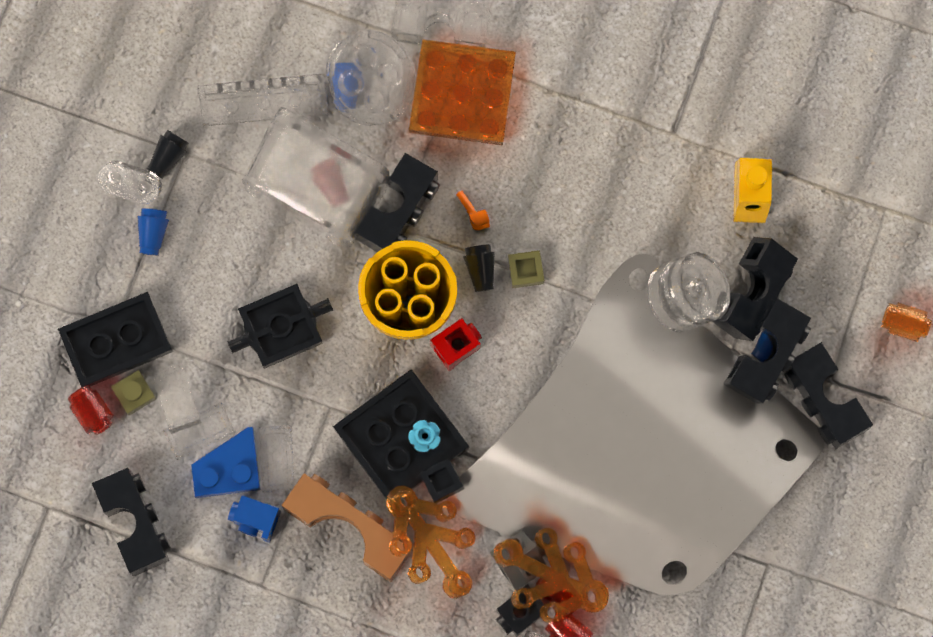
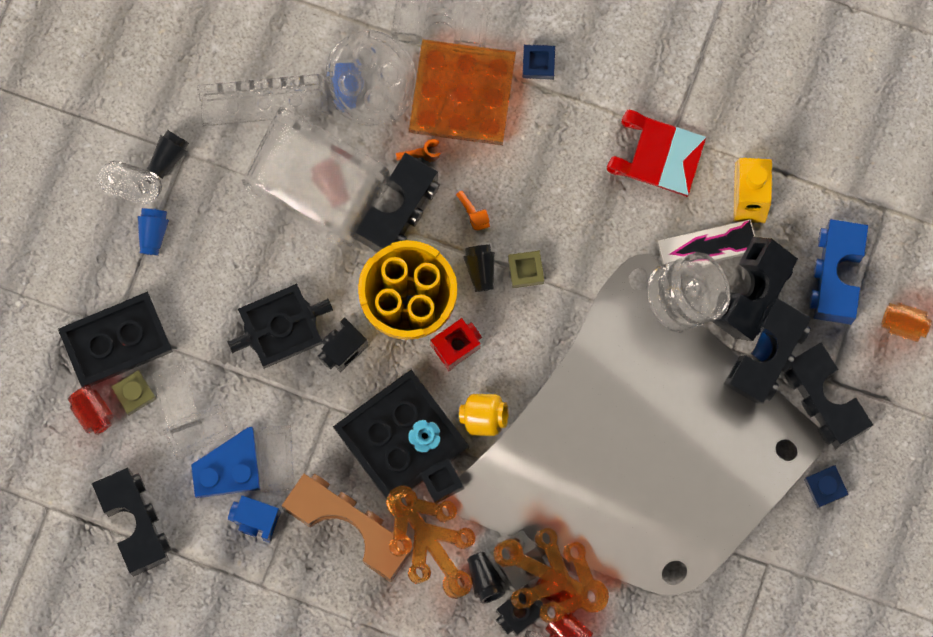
none -> black brick [318,317,368,373]
none -> orange hand [396,139,441,162]
none -> yellow head [459,394,509,436]
none -> black cone [467,552,505,604]
none -> dark blue plate [522,44,555,80]
none -> red flag [607,109,706,197]
none -> tile [657,219,755,273]
none -> dark blue plate [804,465,849,509]
none -> blue arch [809,219,868,325]

